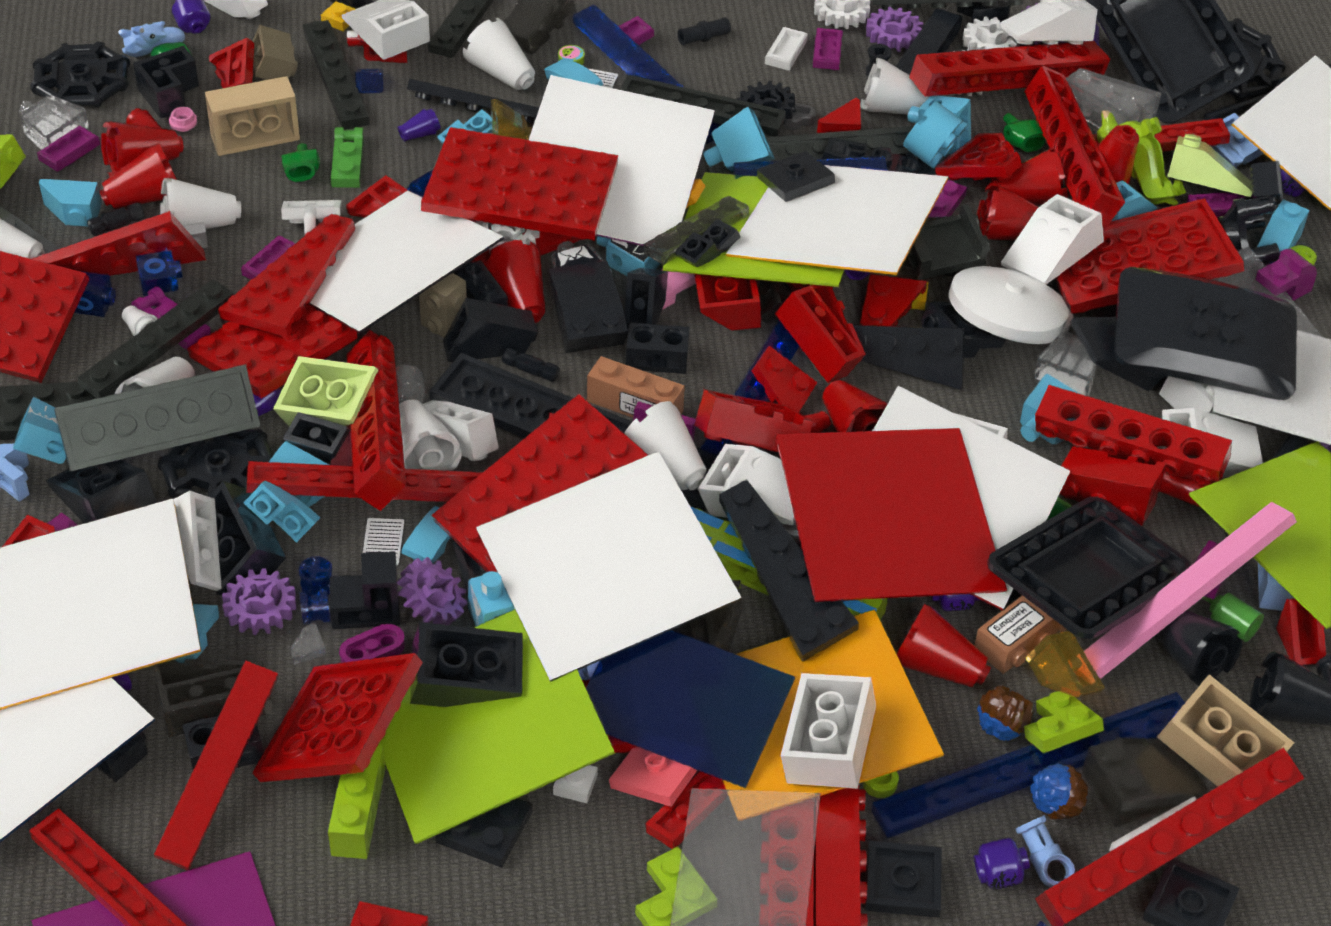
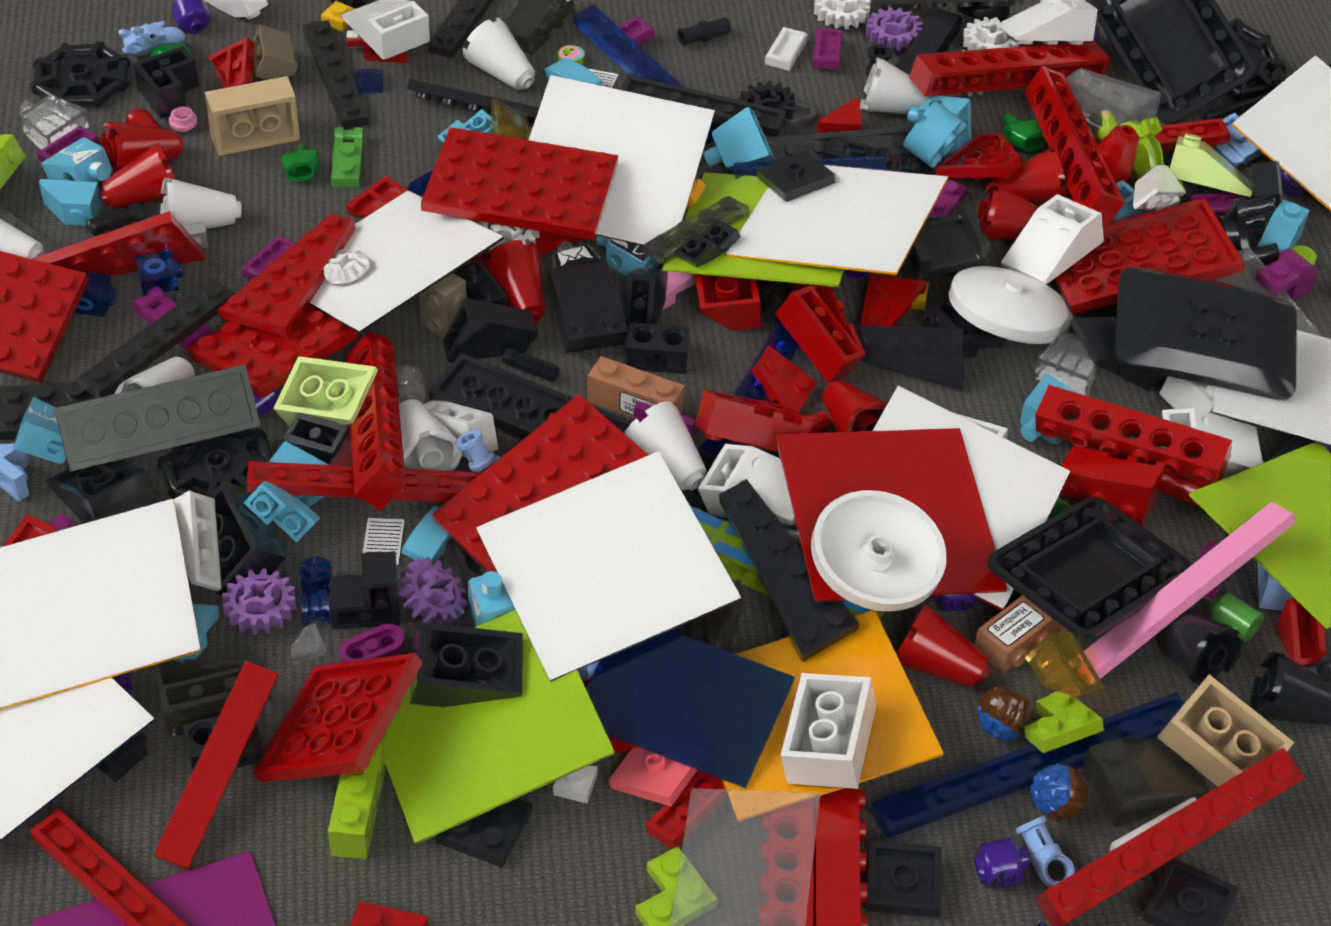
white cone [122,305,158,336] -> none
white plate [281,200,342,234] -> none
dark purple cone [397,109,441,142] -> none
lime tile [862,771,899,798] -> none
none -> medium azure torso [41,137,113,182]
none -> white gear [323,250,371,284]
none -> light blue connector [456,429,501,472]
none -> white dish [811,490,946,611]
none -> white slope [1133,165,1186,211]

